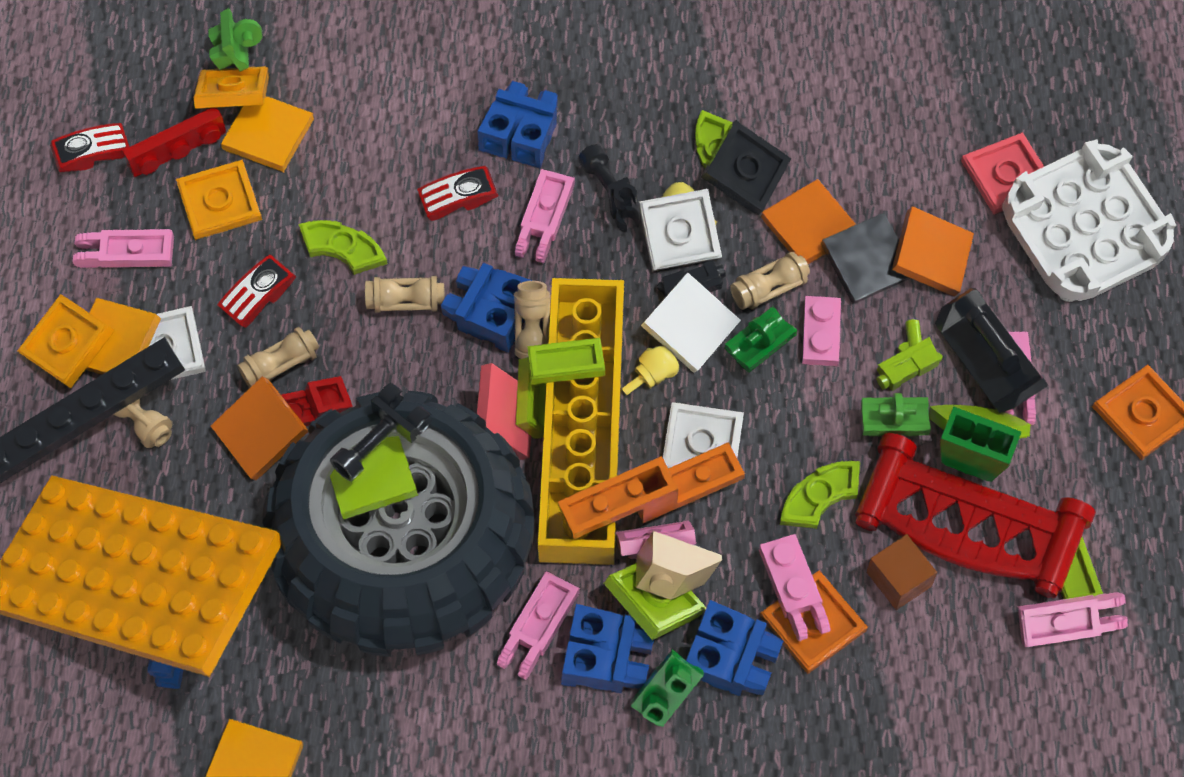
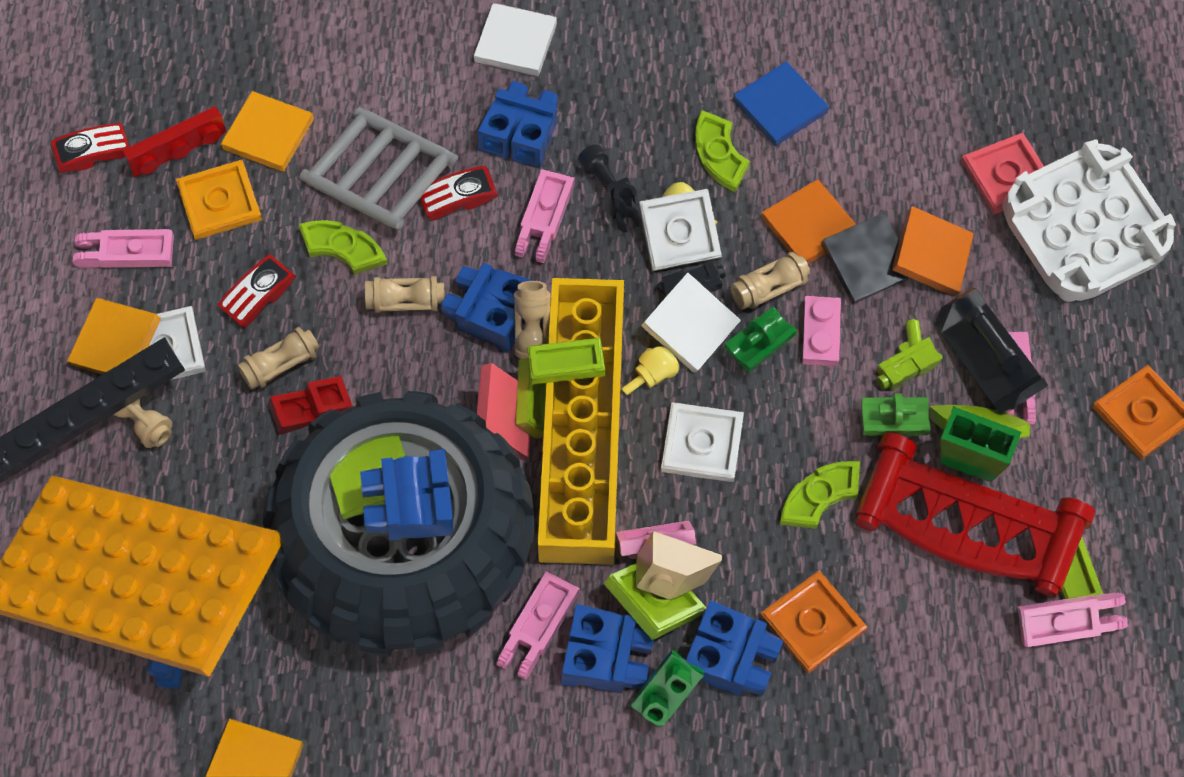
light orange tile [17,294,115,388] -> none
light orange tile [193,66,269,109] -> none
bright green hips [208,8,262,72] -> none
orange tile [211,376,308,480] -> none
black bar [330,383,432,482] -> none
orange bracket [558,442,745,539] -> none
black tile [701,120,792,215] -> none
bright pink hinge [759,534,830,641] -> none
dark orange piece [866,534,937,610] -> none
none -> light grey bar [299,107,458,230]
none -> blue hips [360,449,453,541]
none -> white tile [474,3,557,77]
none -> blue tile [733,61,829,146]

